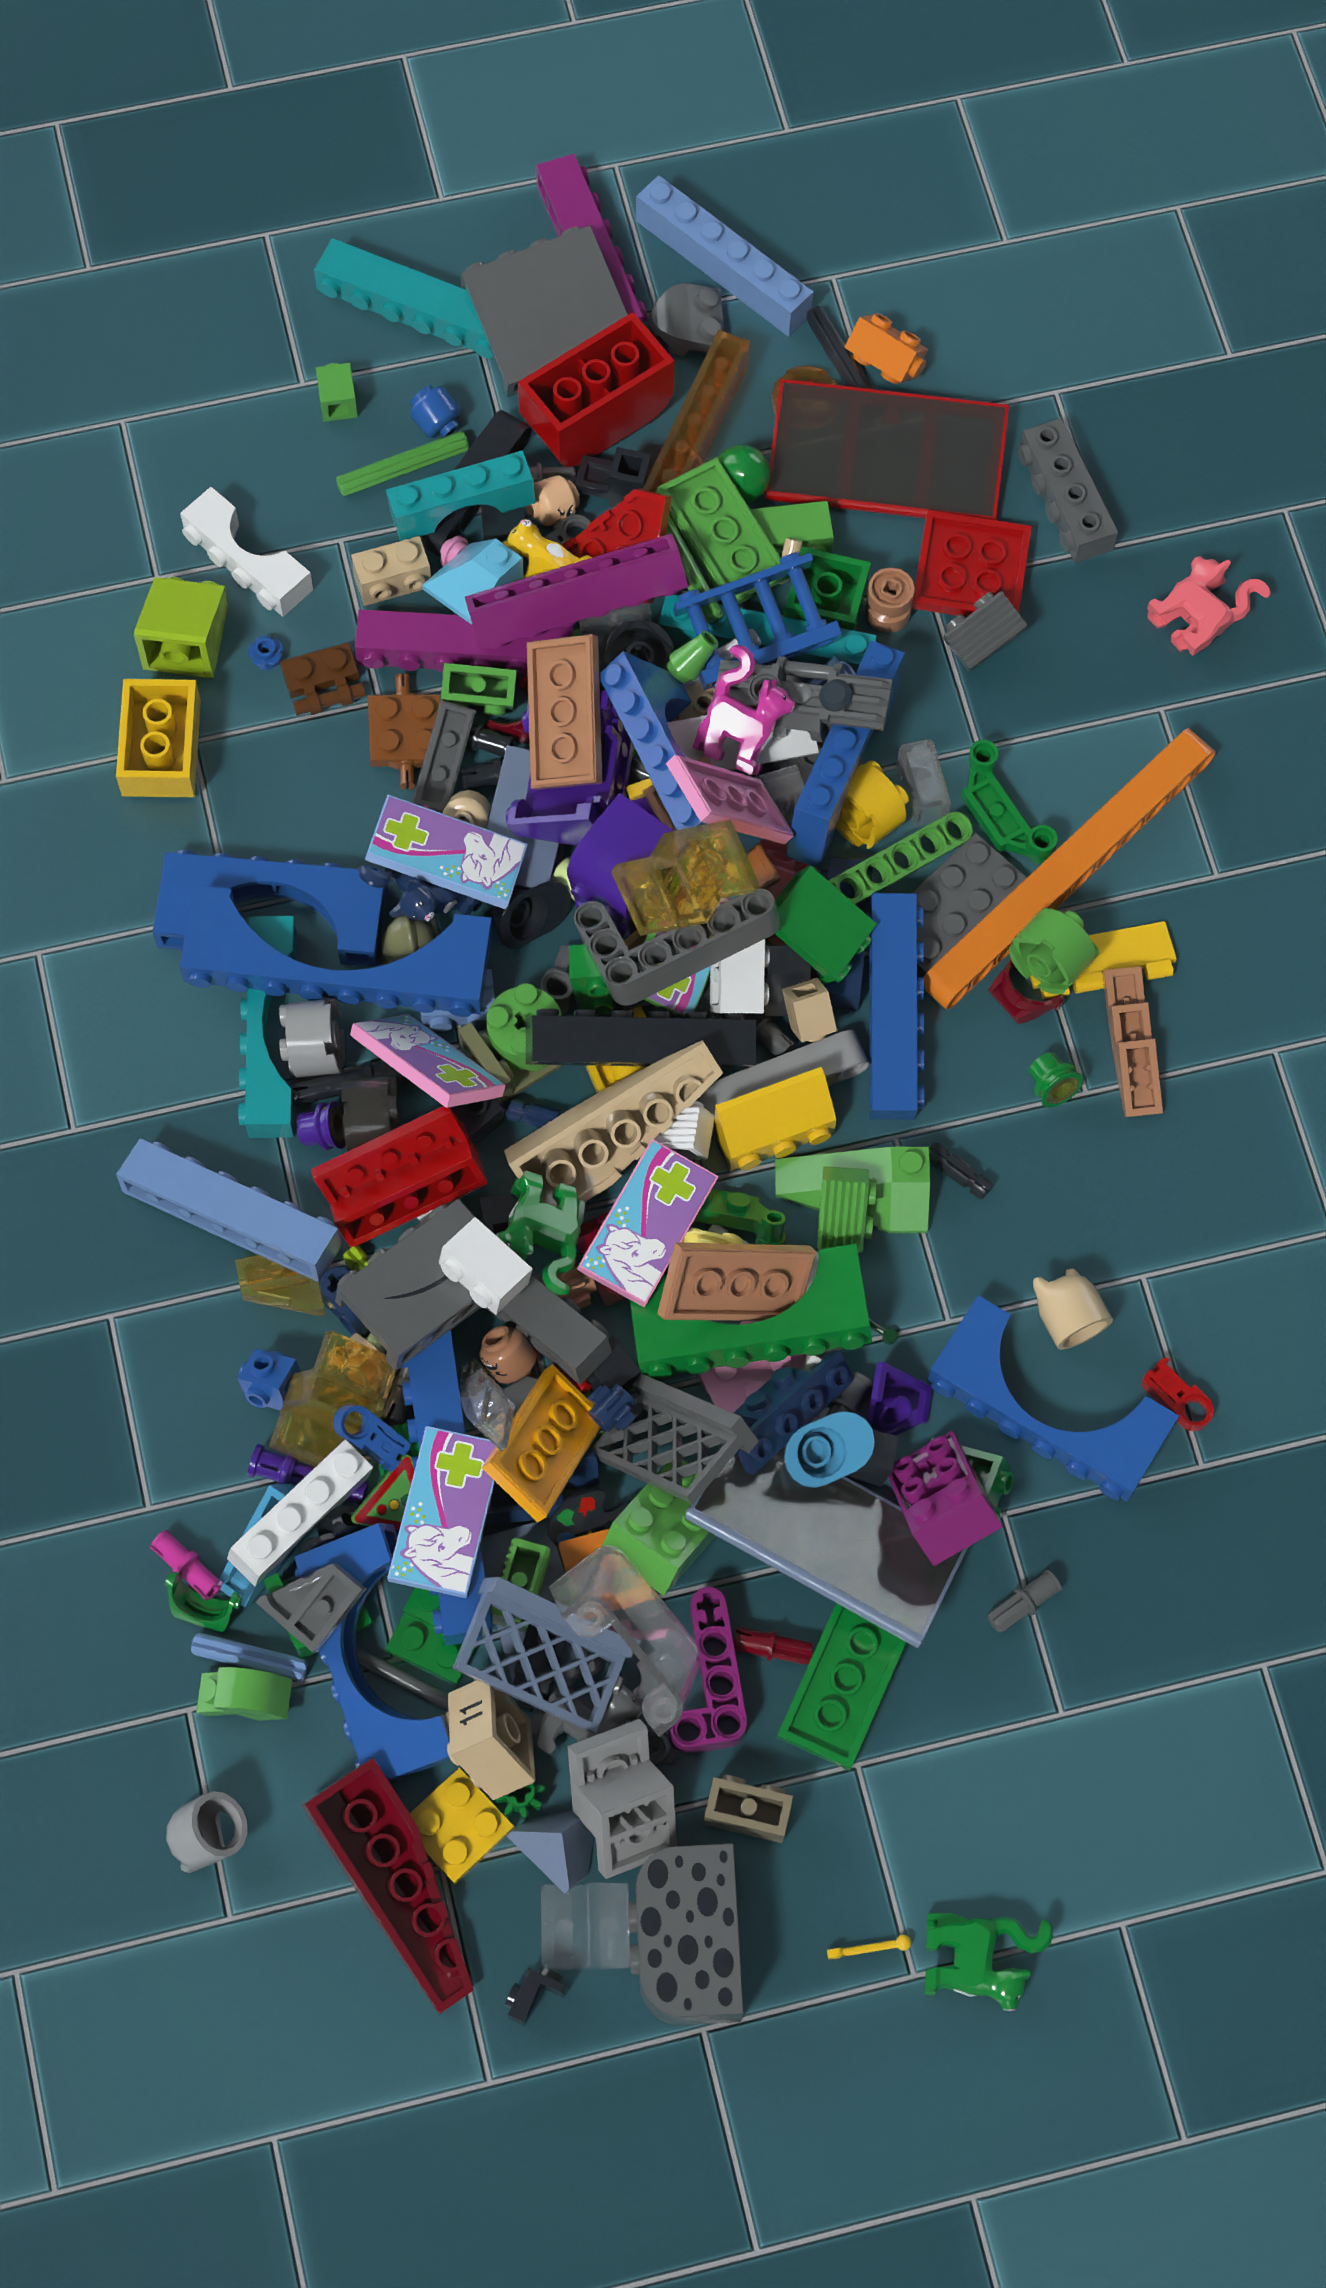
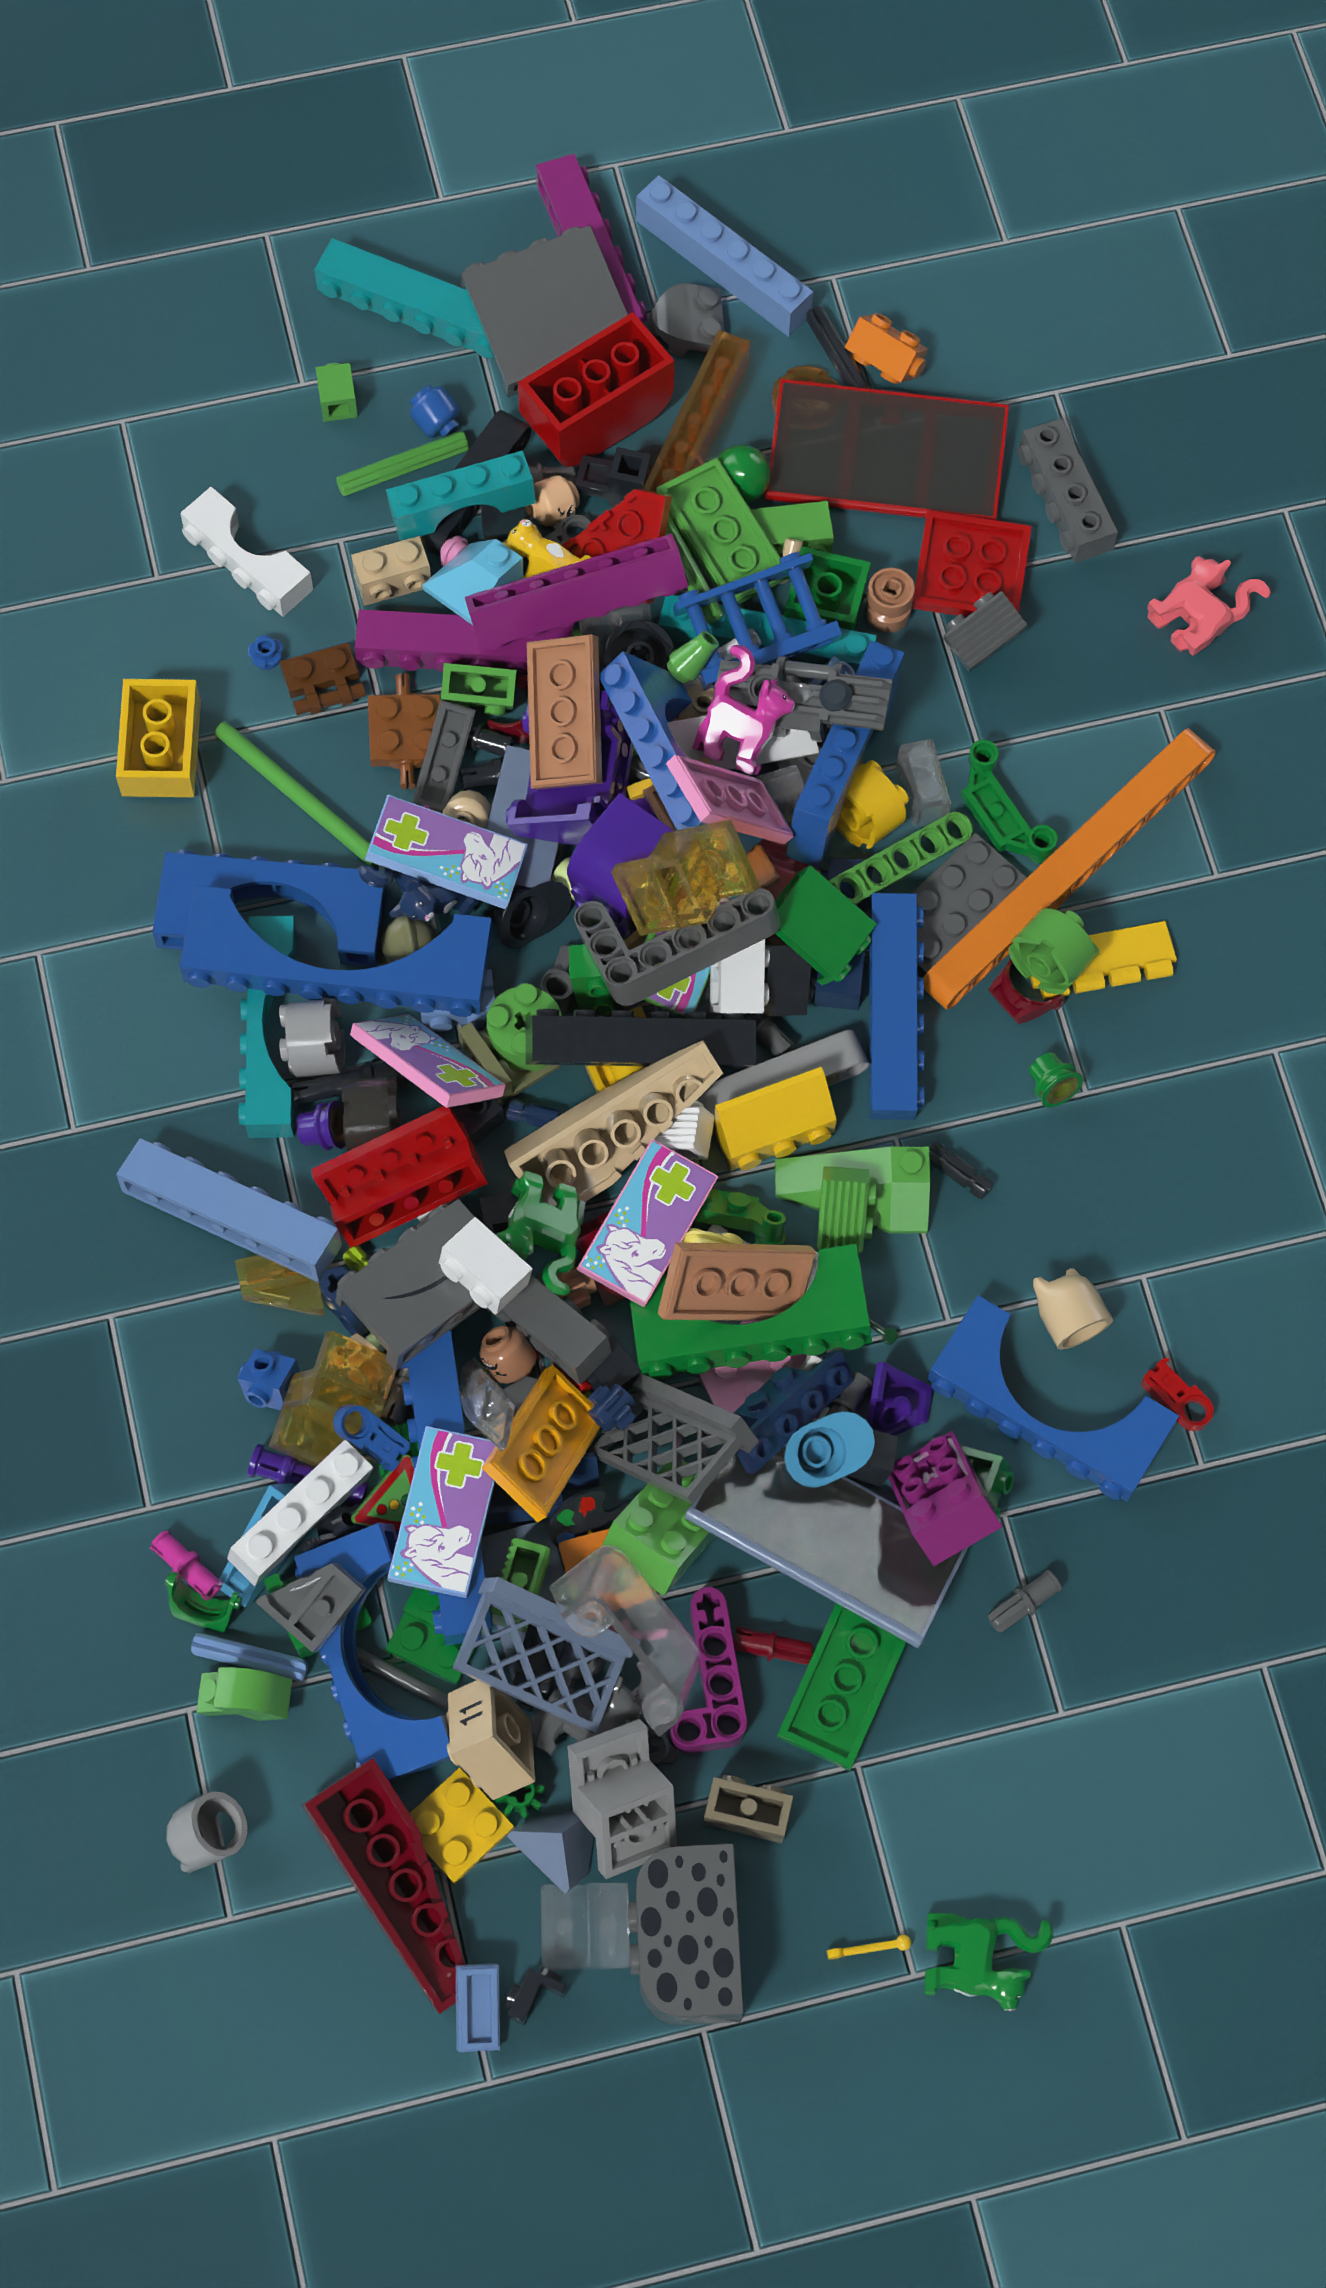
lime slope [134,576,229,678] -> none
tan brick [782,978,837,1042] -> none
nougat slope [1102,966,1163,1117] -> none
none -> bright green piece [214,721,378,867]
none -> medium blue tile [456,1963,500,2052]

